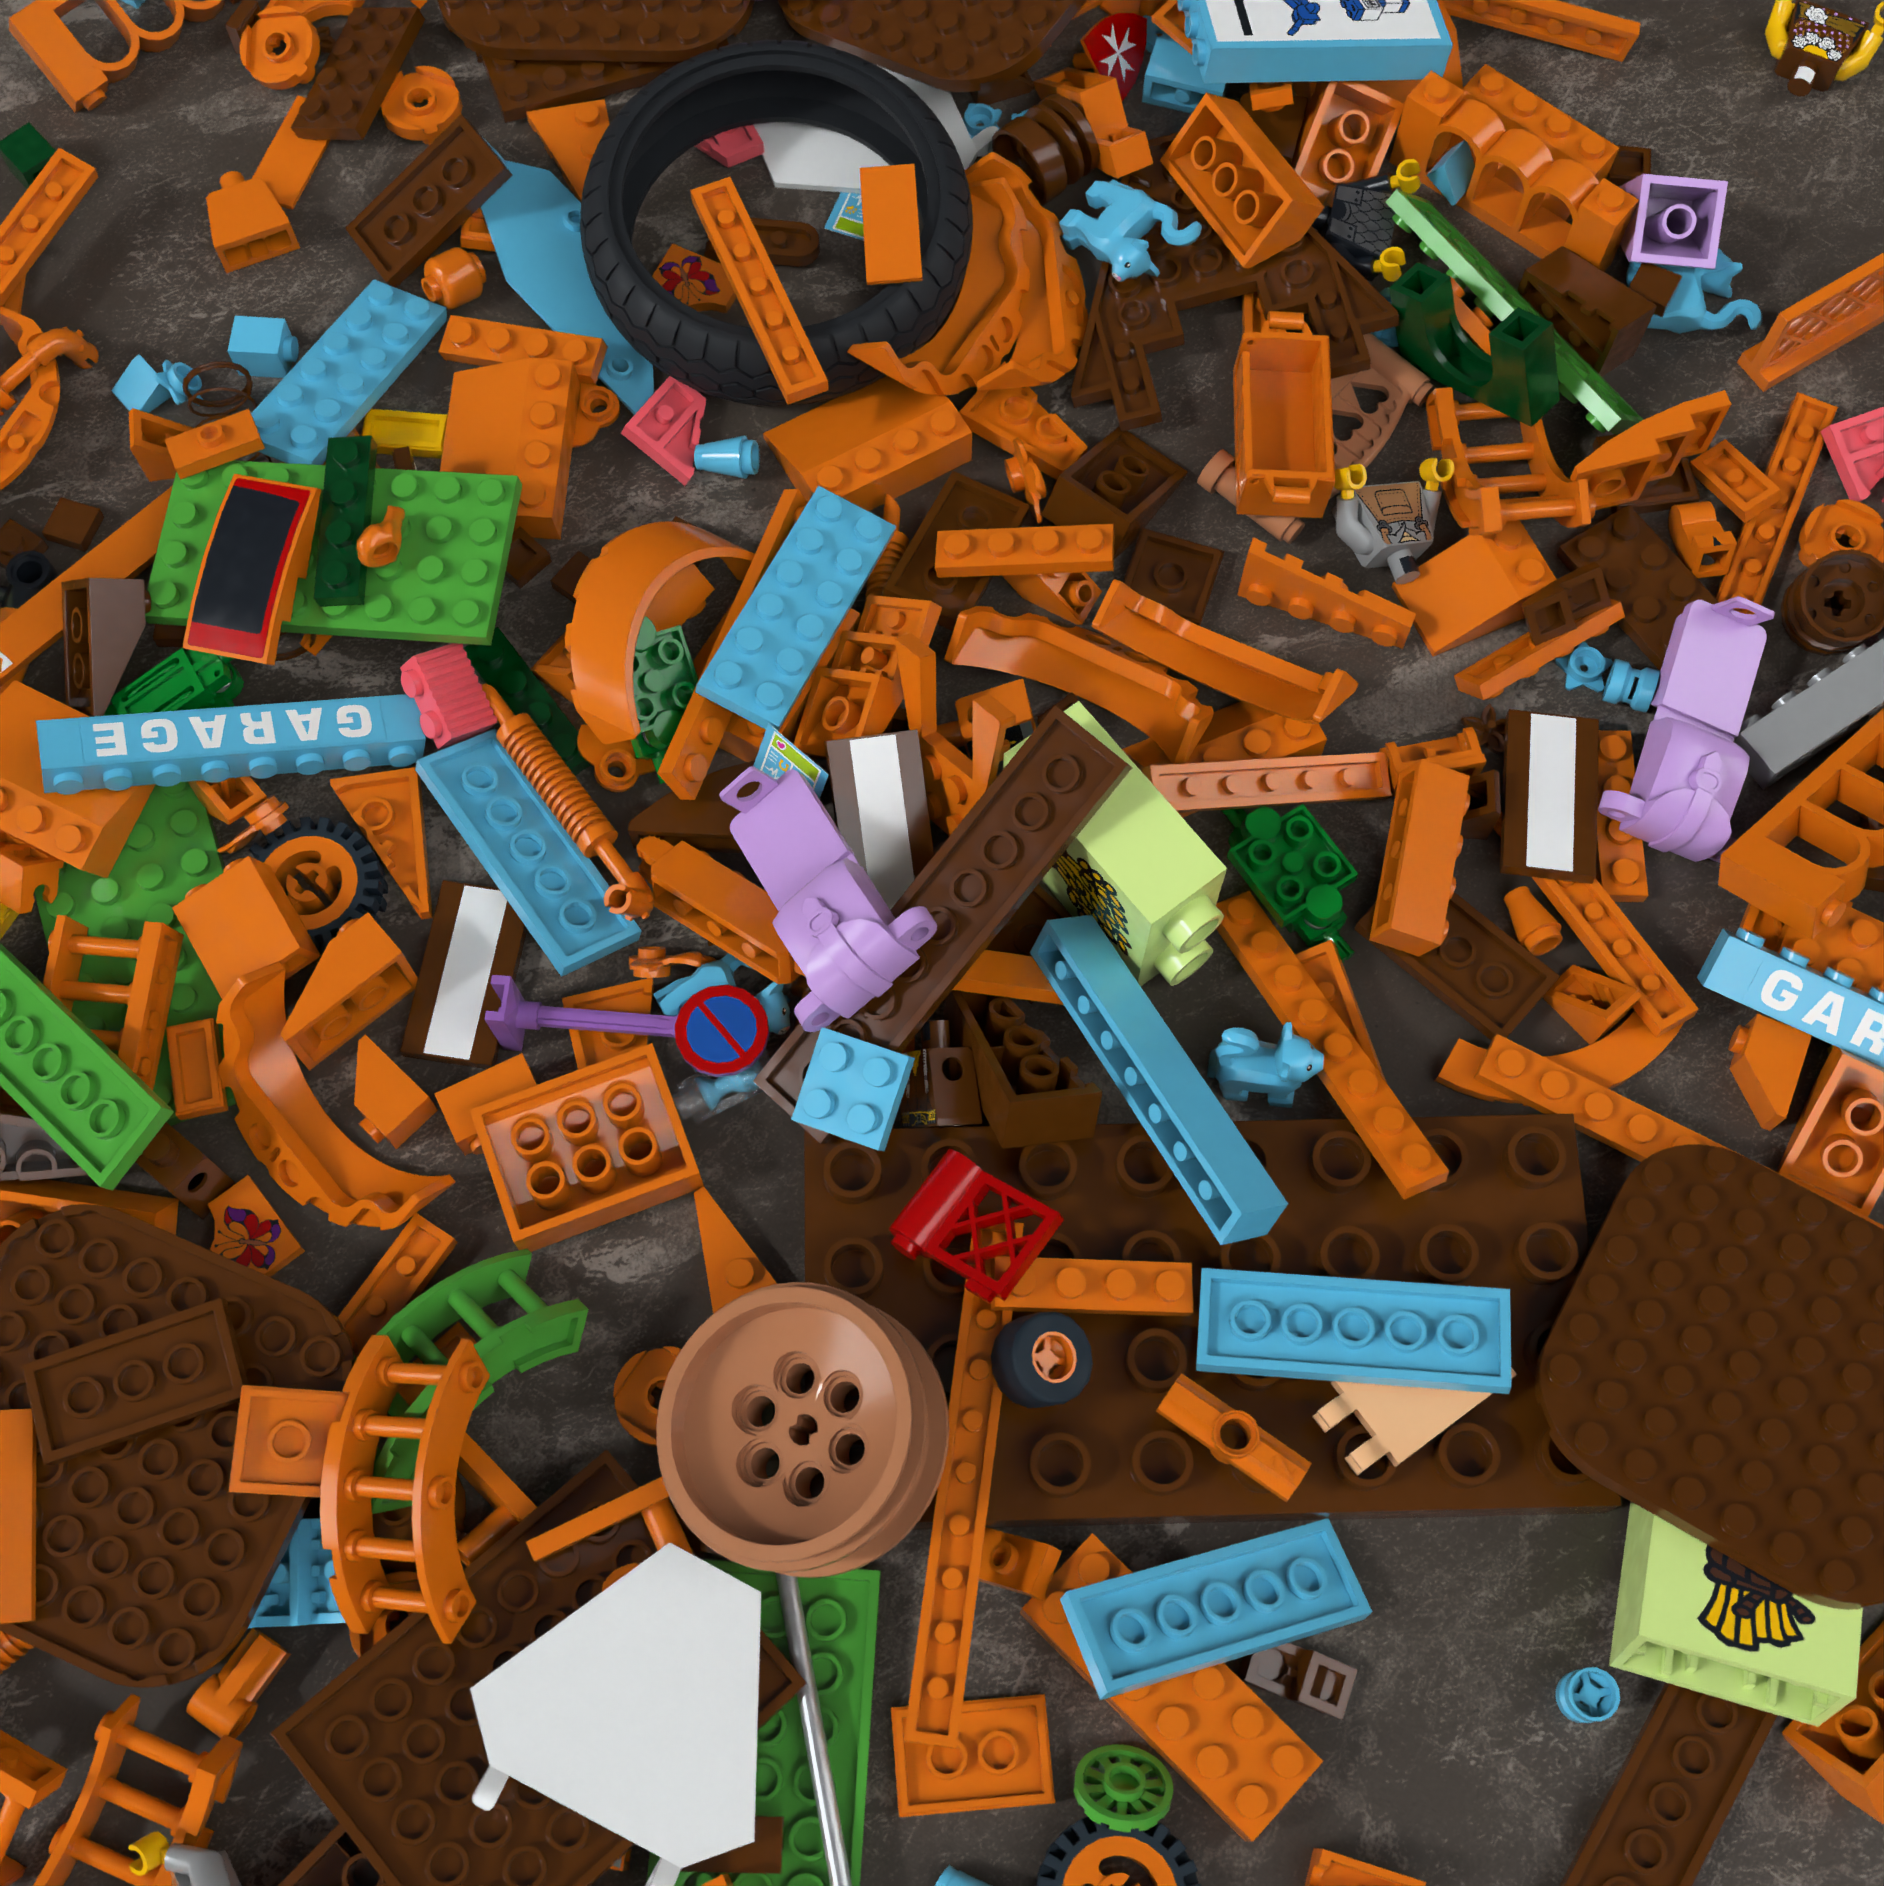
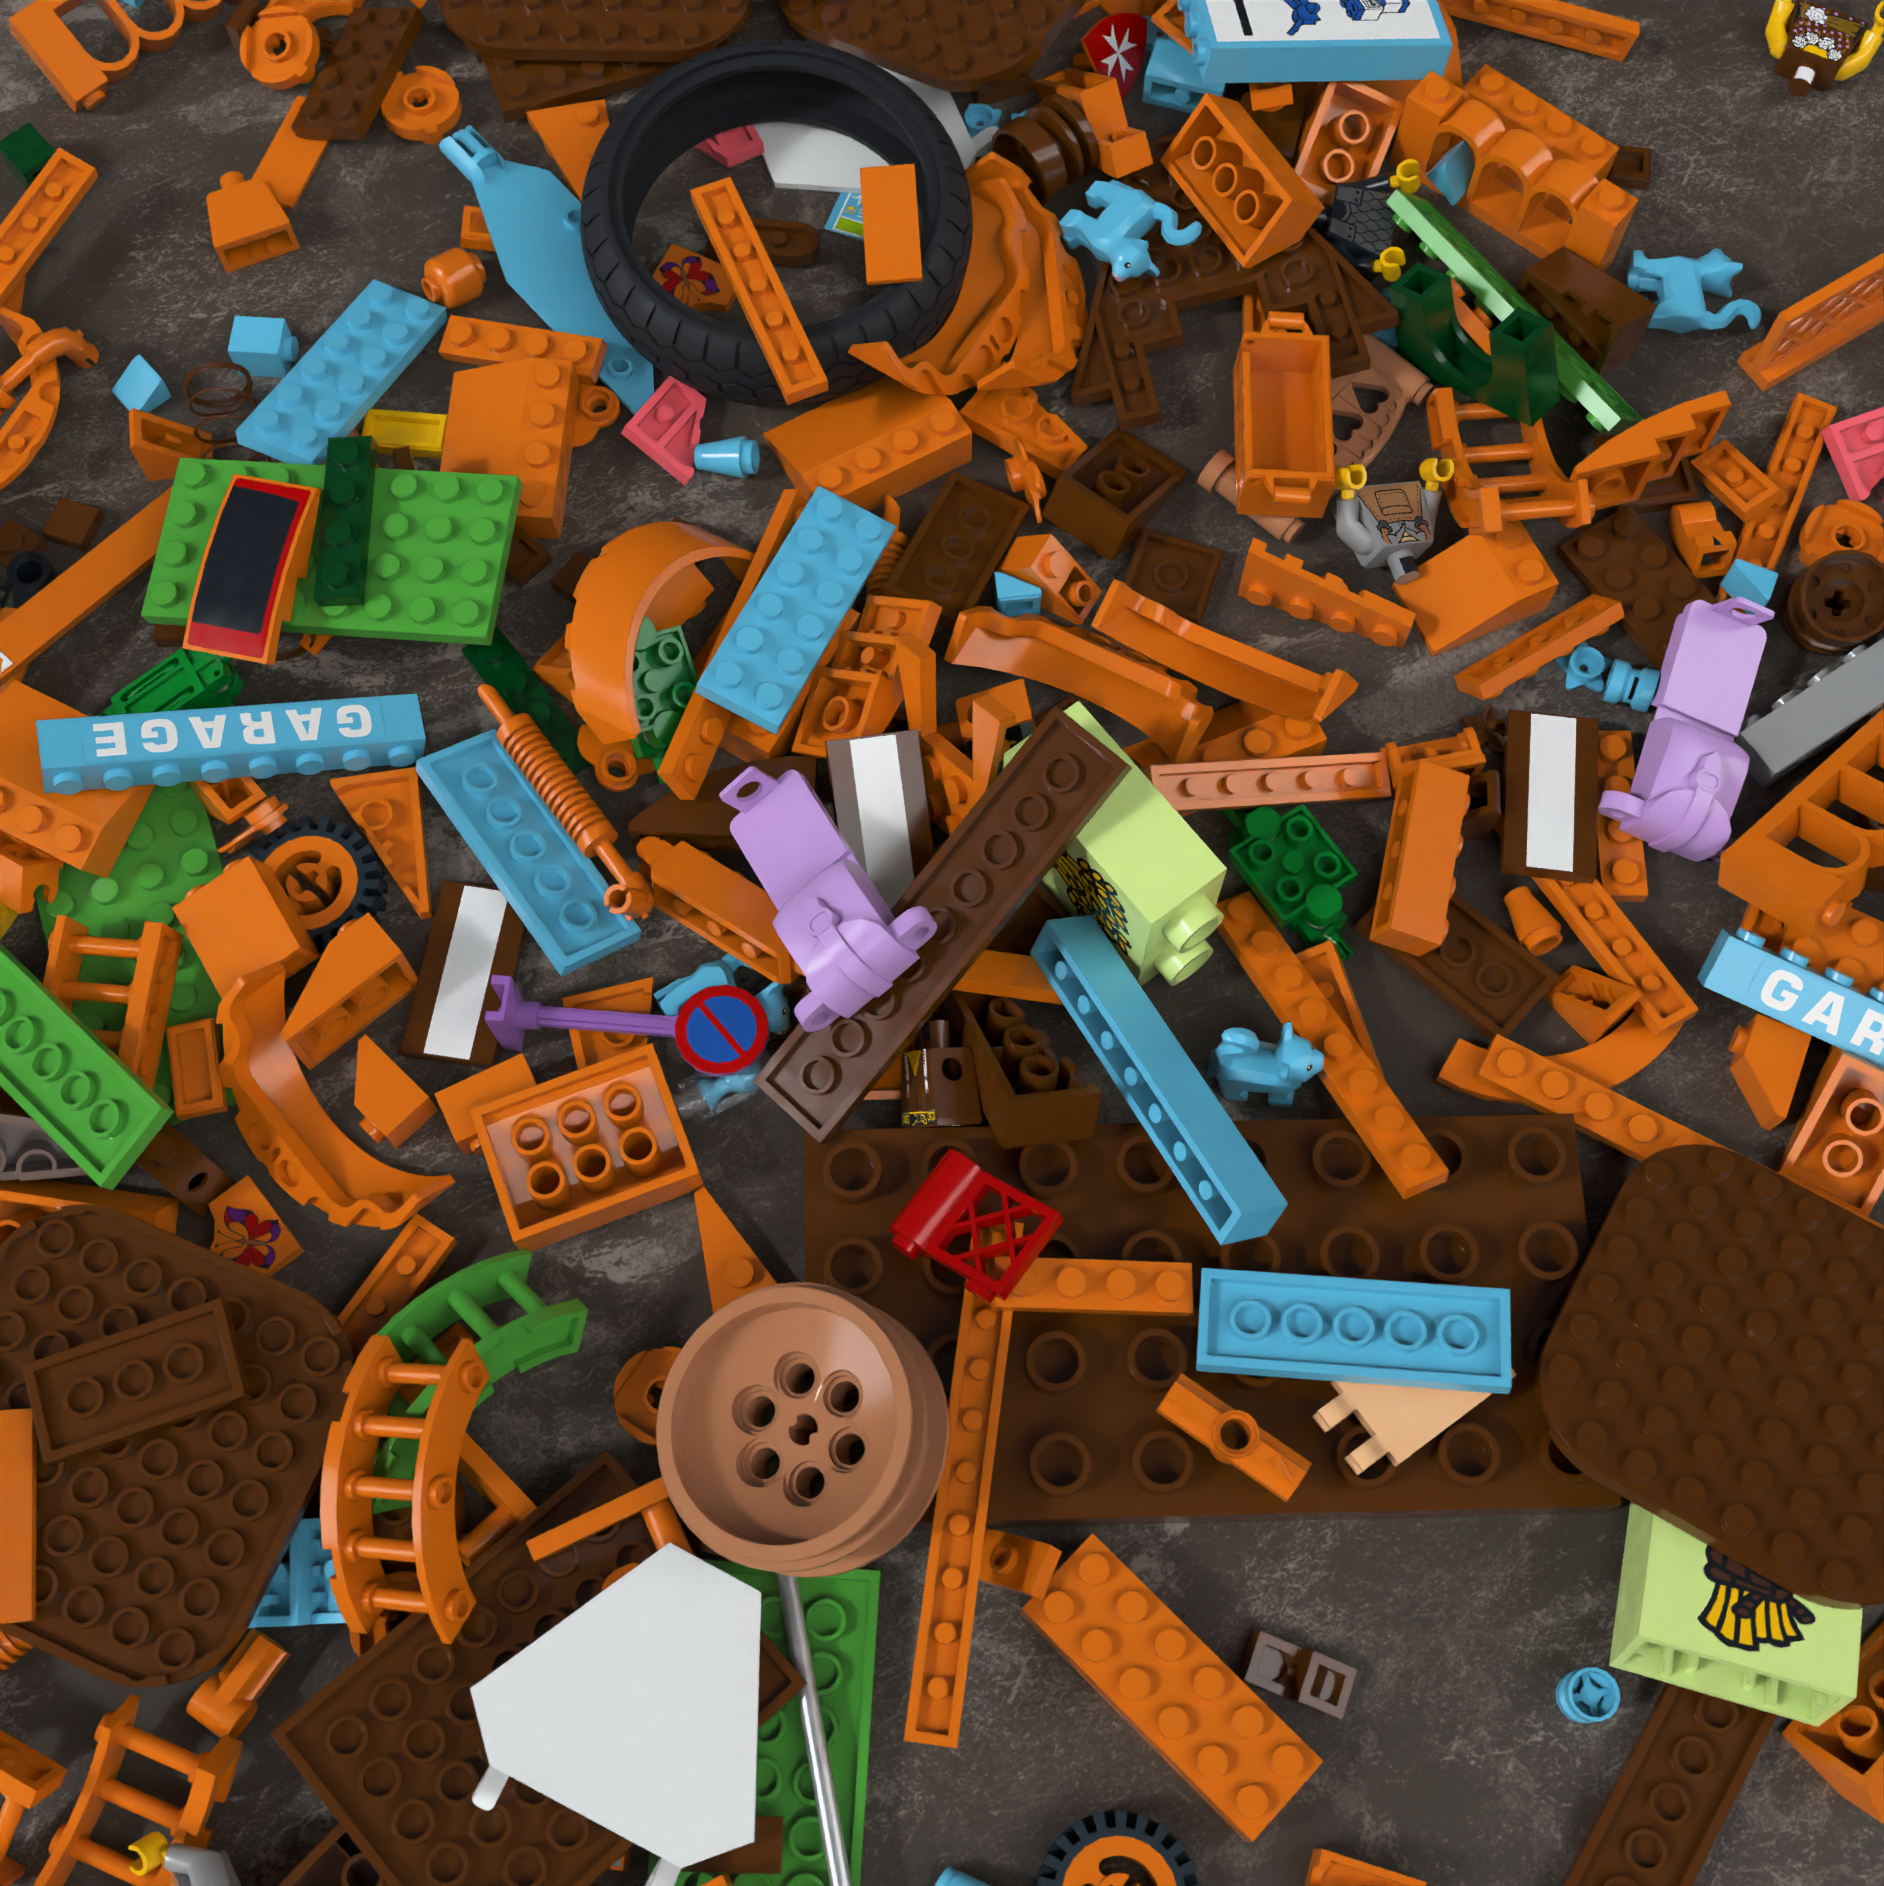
reddish brown slope [61,578,151,716] -> none
medium azure plate [154,359,202,406] -> none
orange plate [164,409,265,479] -> none
orange plate [229,1385,349,1497] -> none
reddish brown plate [345,114,512,288] -> none
orange animal [356,505,405,568] -> none
coral brick [400,643,497,750] -> none
orange plate [629,946,716,978] -> none
sticker [753,723,829,799] -> none
medium azure plate [791,1027,915,1151] -> none
orange tile [891,1694,1055,1817] -> none
orange plate [935,524,1115,578] -> none
black wheel [991,1311,1093,1408] -> none
medium azure plate [1060,1518,1372,1700] -> none
bright green wheel [1074,1744,1173,1833] -> none
reddish brown slope [1521,561,1611,646] -> none
lavender slope [1619,174,1728,270] -> none
reddish brown tile [1629,263,1682,317] -> none
none -> medium azure slope [993,572,1042,617]
none -> medium azure slope [1720,558,1778,614]

